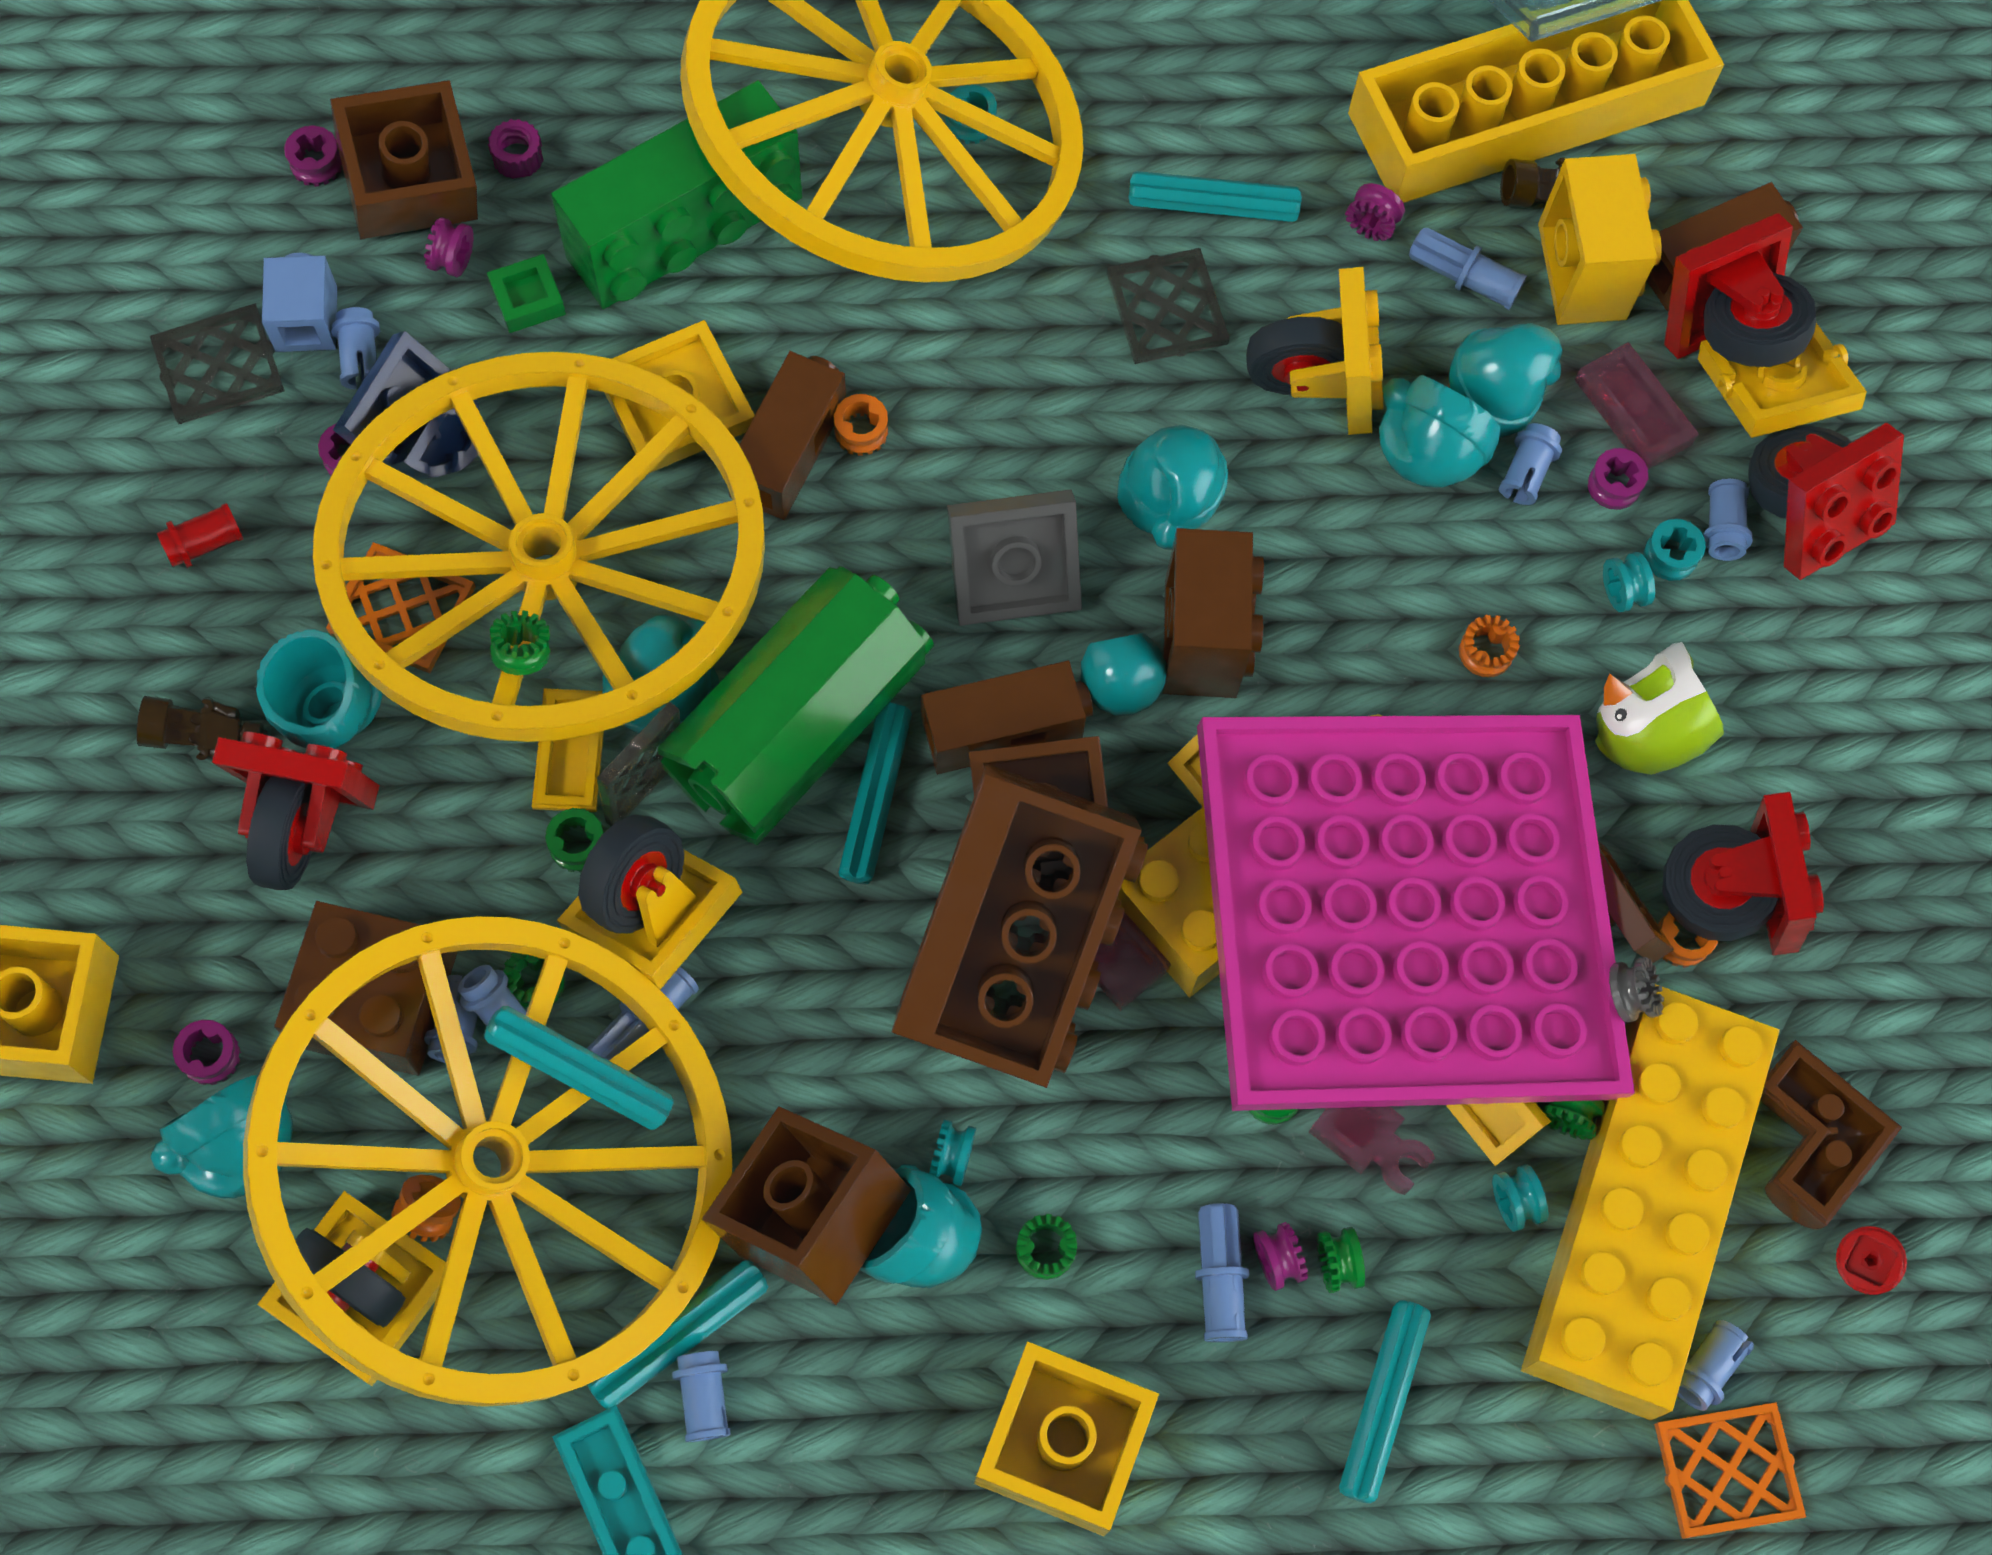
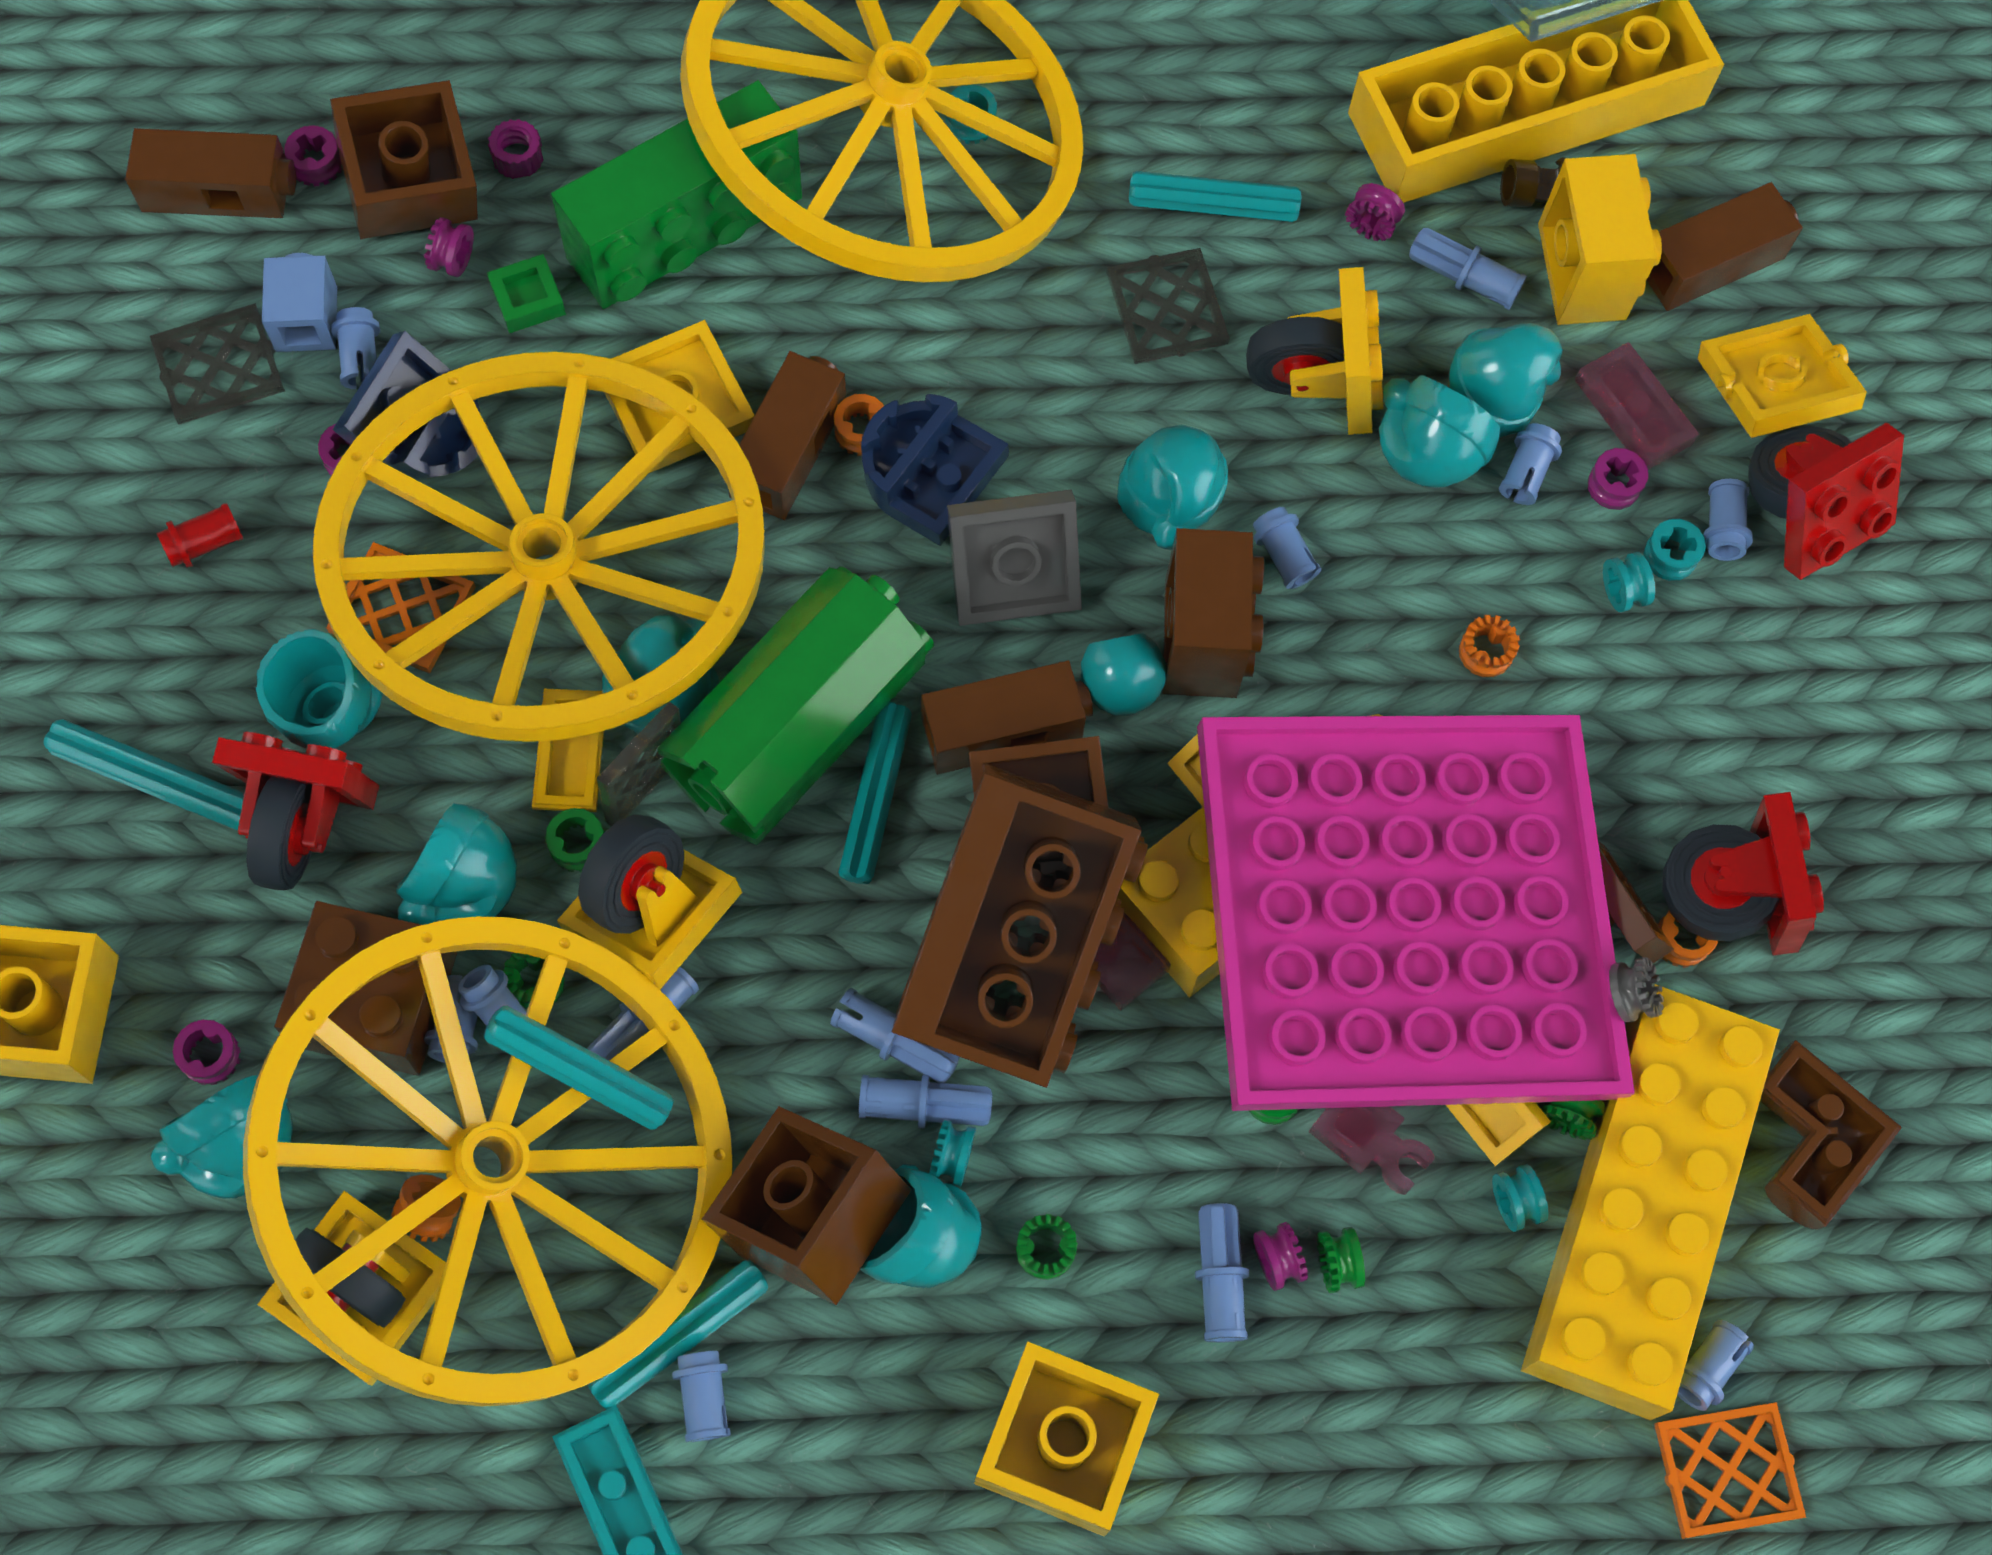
dark brown piece [137,696,268,760] -> none
green bush [490,610,550,675] -> none
teal axle [1339,1300,1431,1504] -> none
lime piece [1595,642,1724,775] -> none
plate [1664,213,1816,367] -> none
red tile [1836,1226,1907,1295] -> none
none -> teal axle [44,719,244,830]
none -> reddish brown brick [125,128,296,218]
none -> teal piece [396,803,517,925]
none -> medium blue axle [830,987,960,1083]
none -> medium blue axle [859,1074,992,1128]
none -> dark blue slope [861,394,1009,546]
none -> medium blue pin [1253,507,1321,589]

